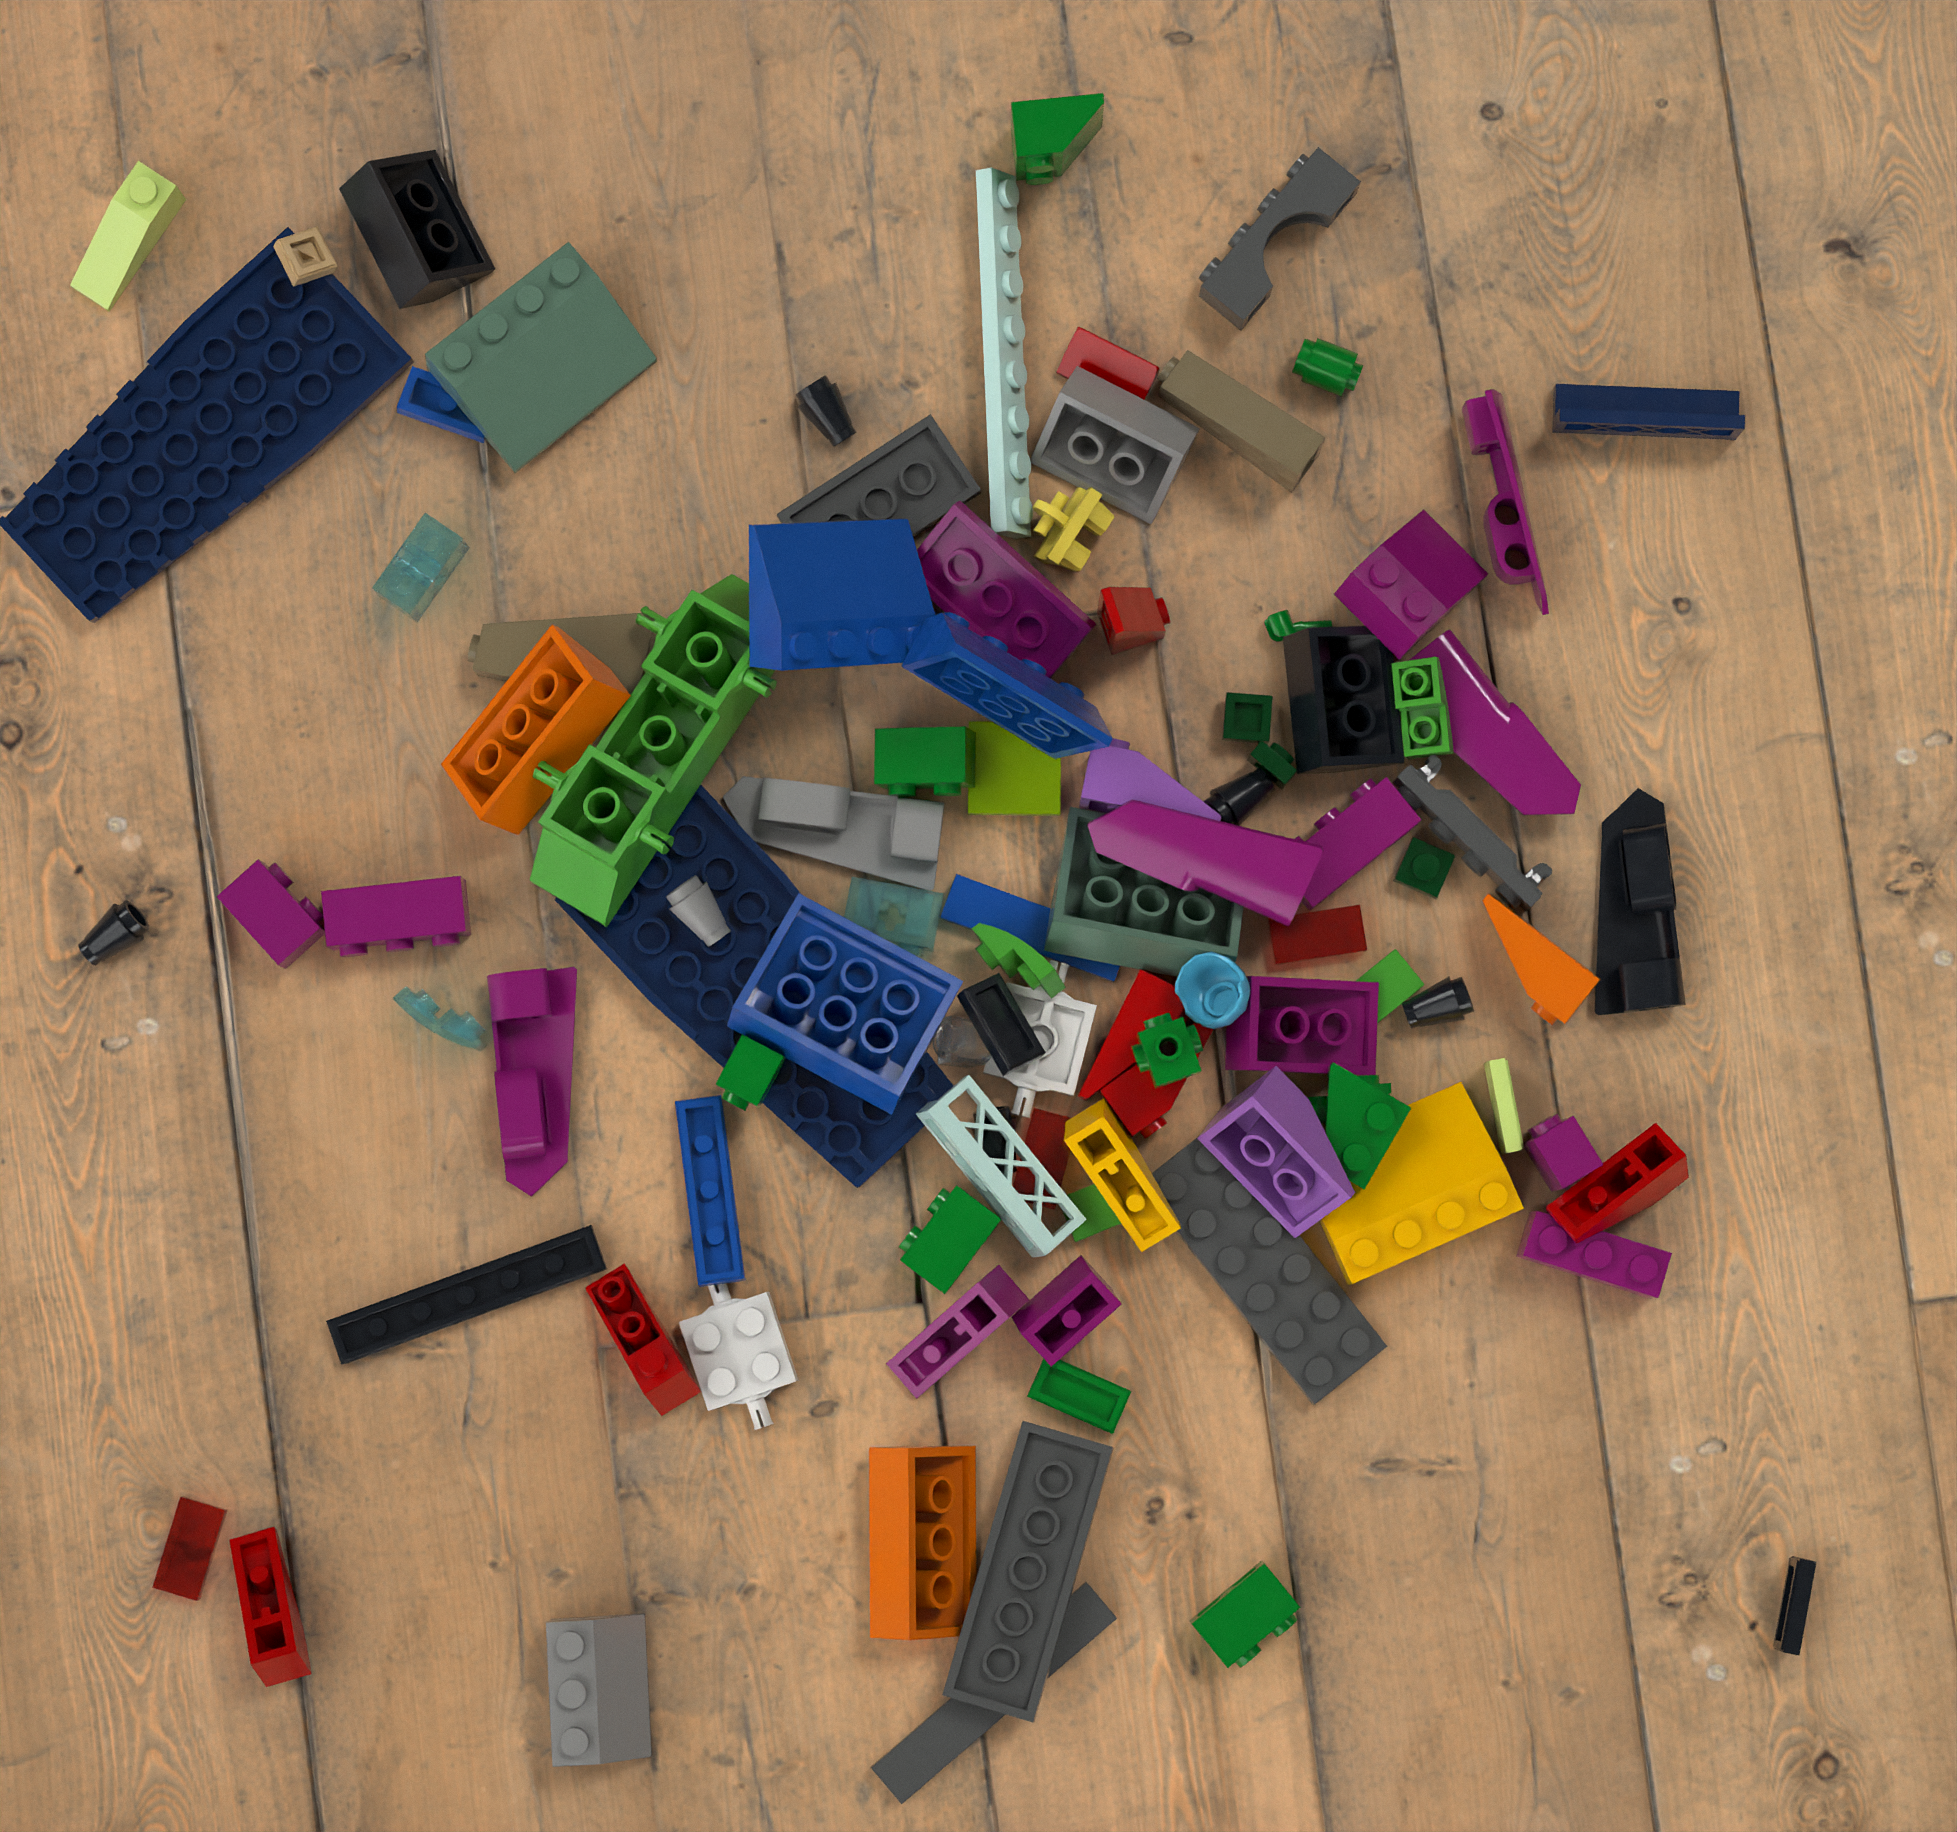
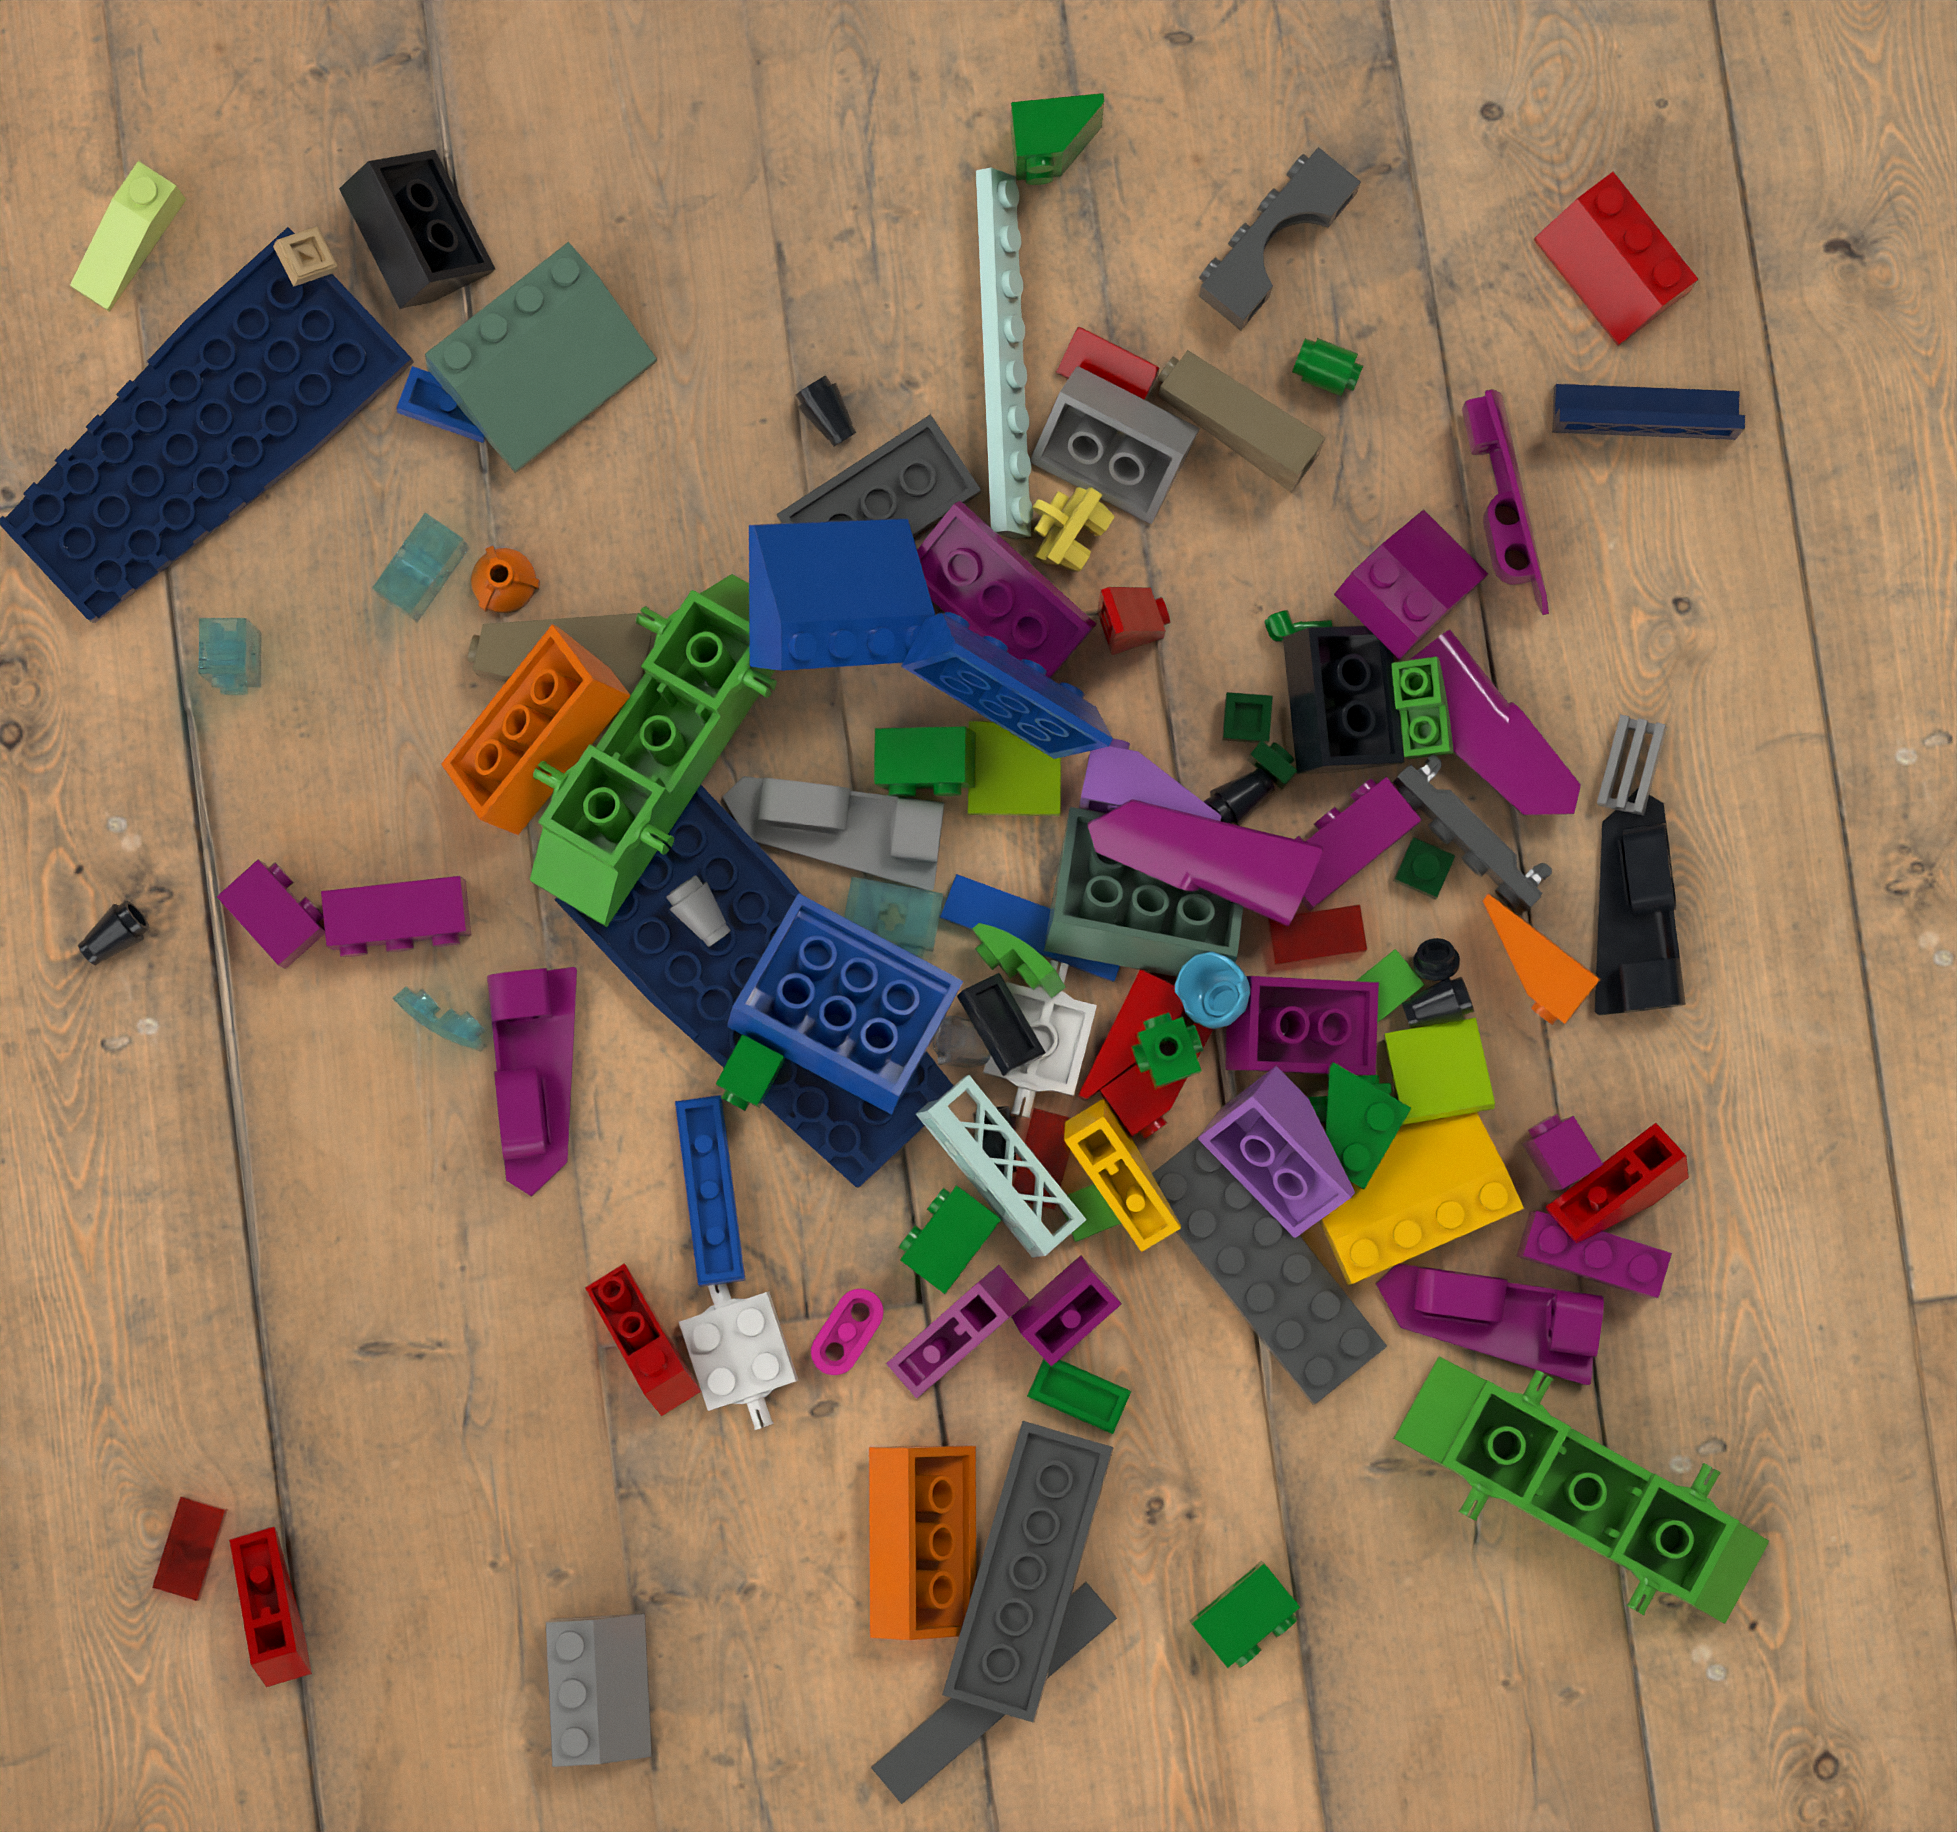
black tile [326,1225,607,1365] -> none
yellowish green tile [1484,1058,1524,1155] -> none
black tile [1773,1556,1817,1656] -> none
none -> clear light blue brick [198,618,262,695]
none -> orange piece [471,546,540,613]
none -> dark pink plate [811,1289,884,1375]
none -> magenta panel [1375,1263,1604,1385]
none -> lime tile [1384,1018,1495,1125]
none -> bright green piece [1393,1356,1769,1624]
none -> black plate [1413,938,1460,981]
none -> red slope [1534,171,1698,346]
none -> light grey tile [1597,714,1667,816]

